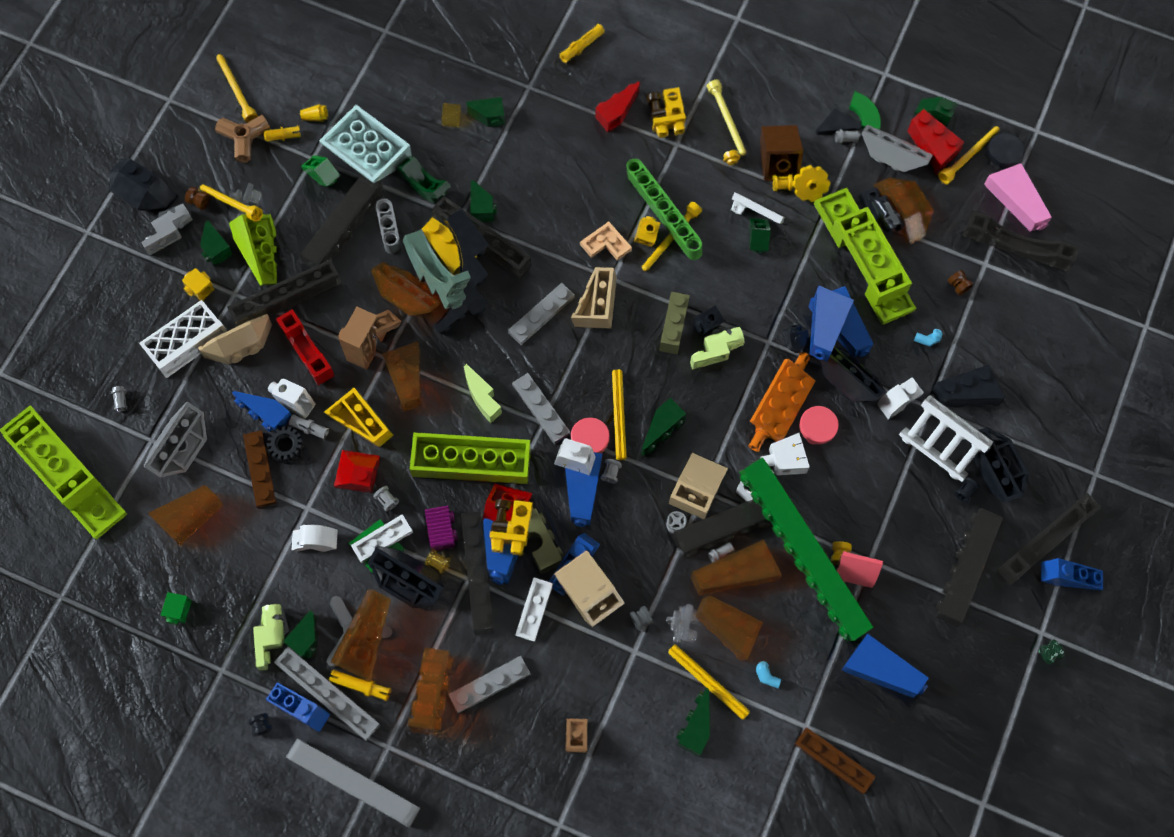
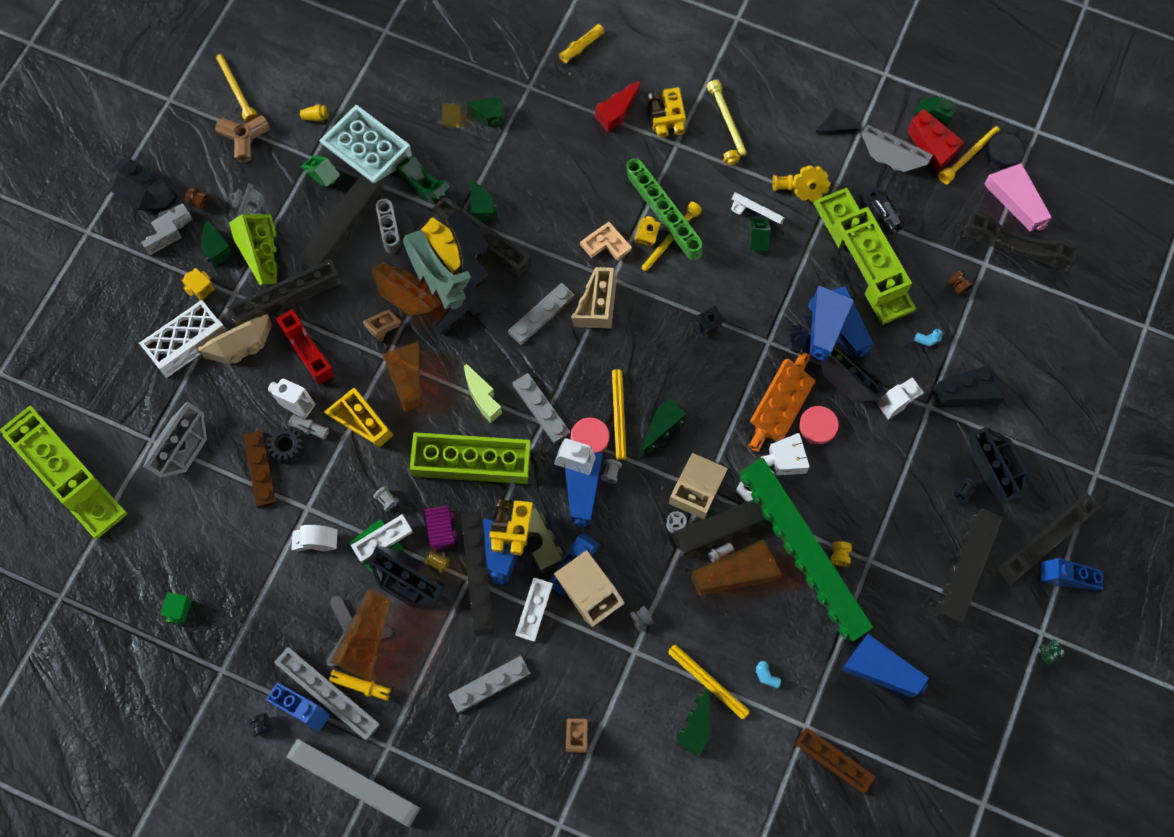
light grey pin [111,386,127,412] -> none
clear orange wedge [148,485,224,546] -> none
yellow piece [200,184,263,222] -> none
blue slope [232,391,292,433] -> none
yellowish green plate [253,604,290,671] -> none
yellow axle [264,126,301,141] -> none
dark green slope [283,610,318,660] -> none
red slope [334,450,380,493] -> none
medium nougat wedge [338,307,377,370] -> none
clear orange wedge [408,647,453,735] -> none
red slope [482,484,532,521] -> none
olive arch [659,292,690,355] -> none
clear hips [666,604,701,643] -> none
yellowish green plate [690,327,745,369] -> none
clear orange wedge [695,595,763,661] -> none
reddish brown slope [760,125,803,181] -> none
light grey pin [835,129,859,144] -> none
coral slope [836,551,883,588] -> none
green tile [849,91,881,129] -> none
clear orange wedge [873,177,934,244] -> none
white fence [899,395,993,482] -> none

